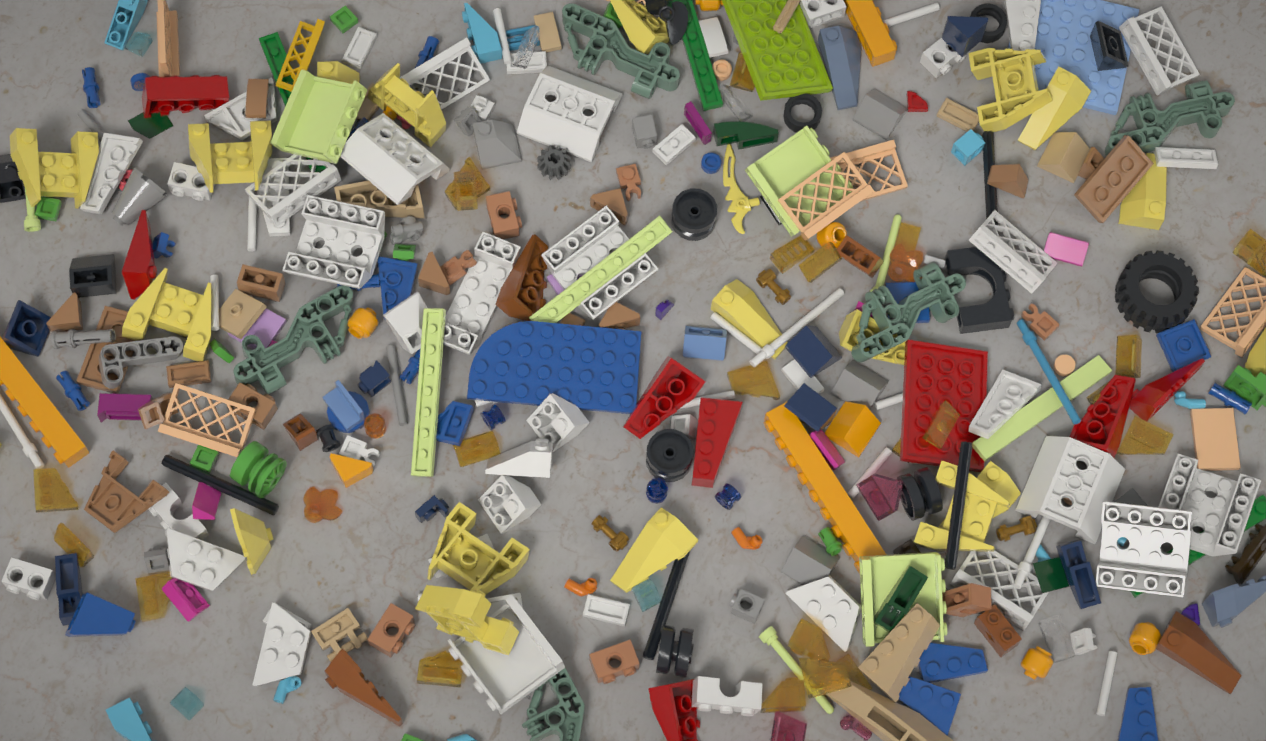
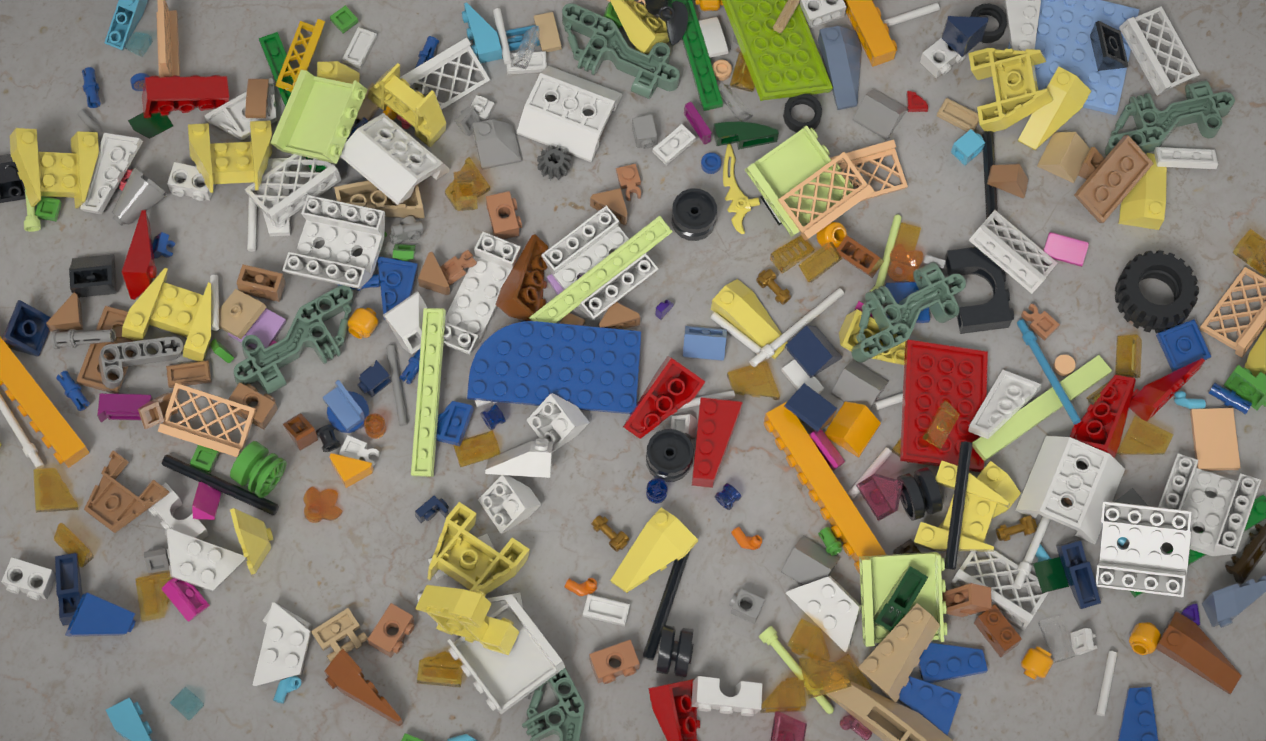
clear light blue slope [632,579,661,612] -> none

